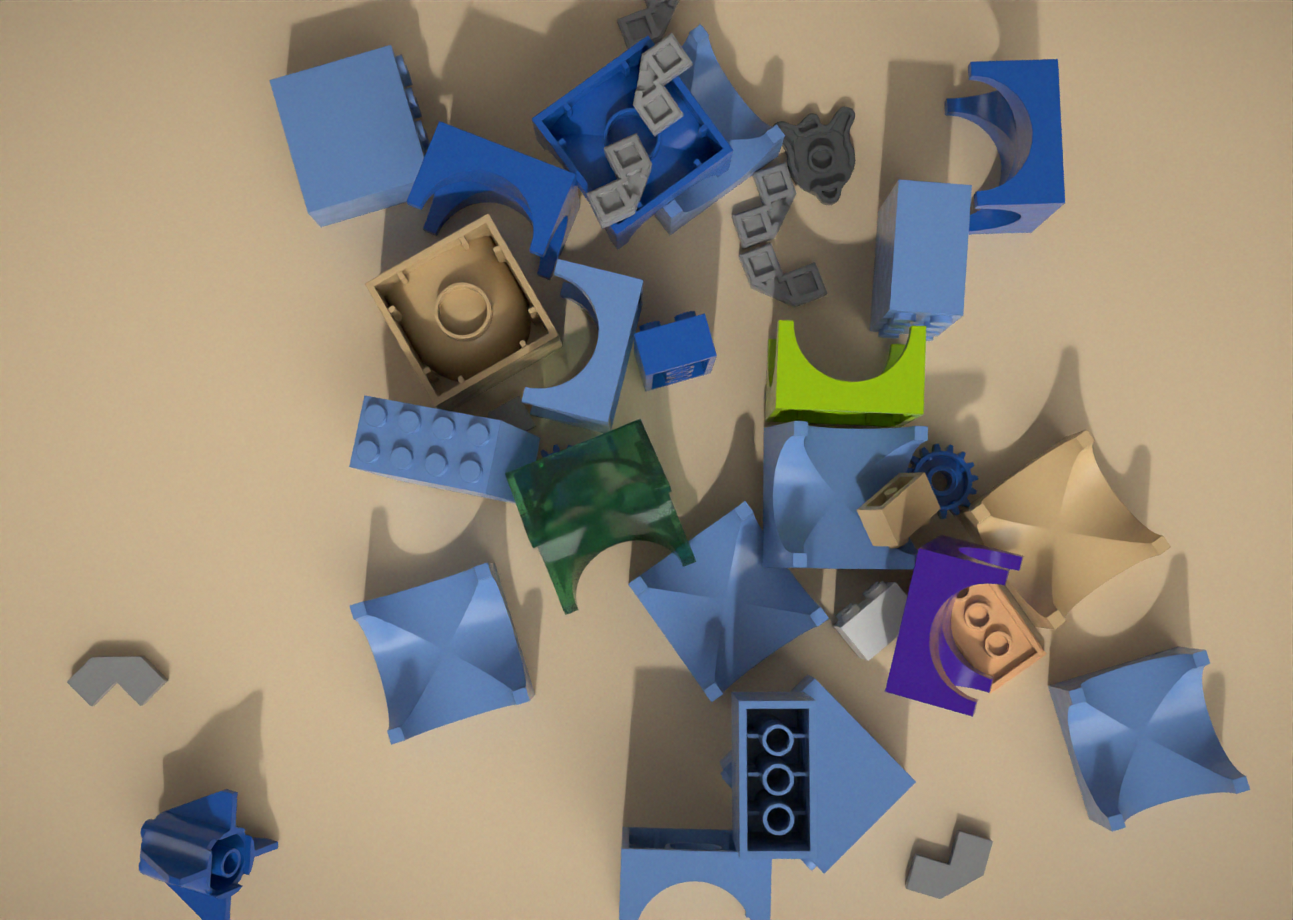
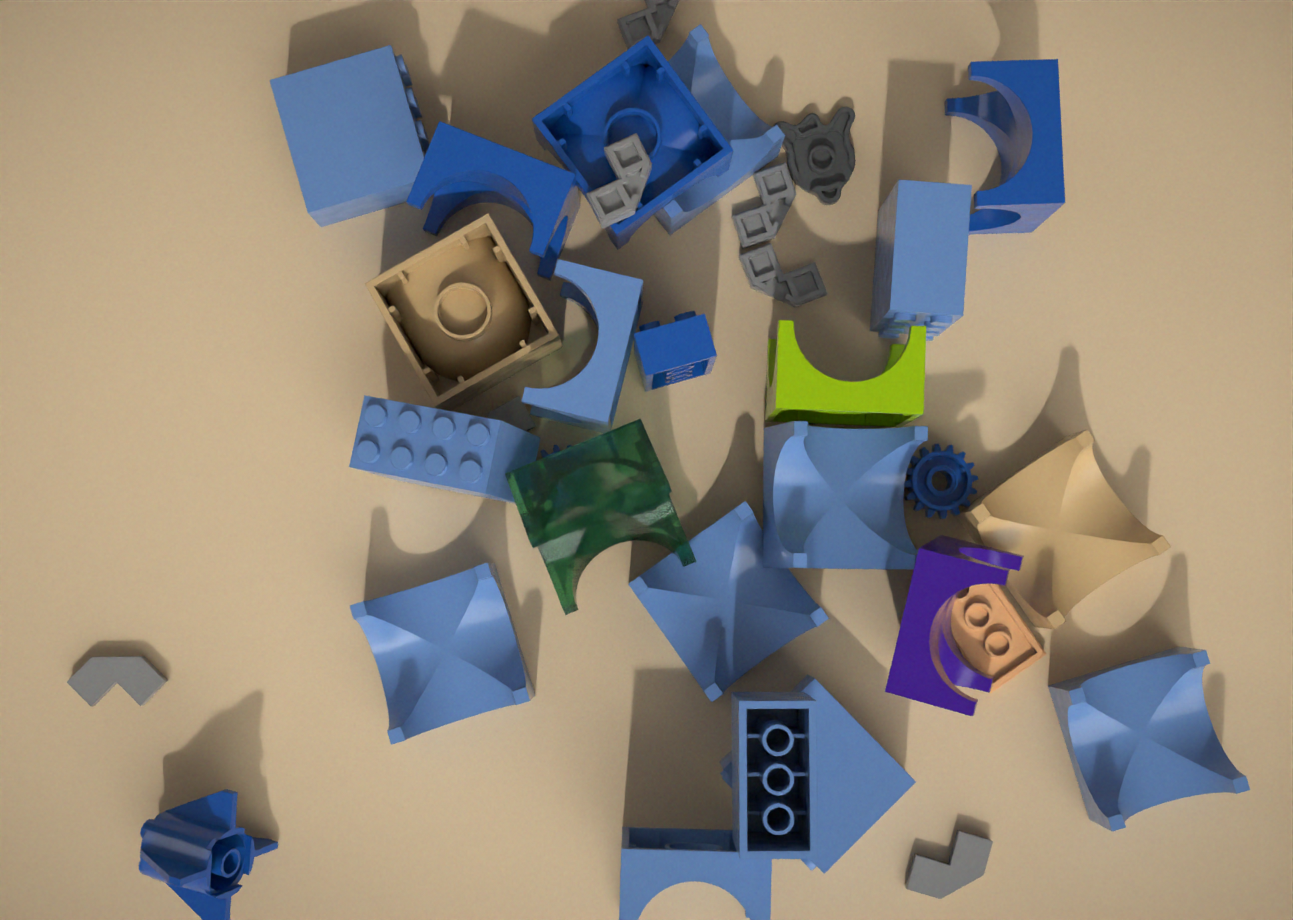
light grey tile [633,33,693,137] -> none
white brick [833,581,907,661] -> none
tan brick [857,472,941,549] -> none

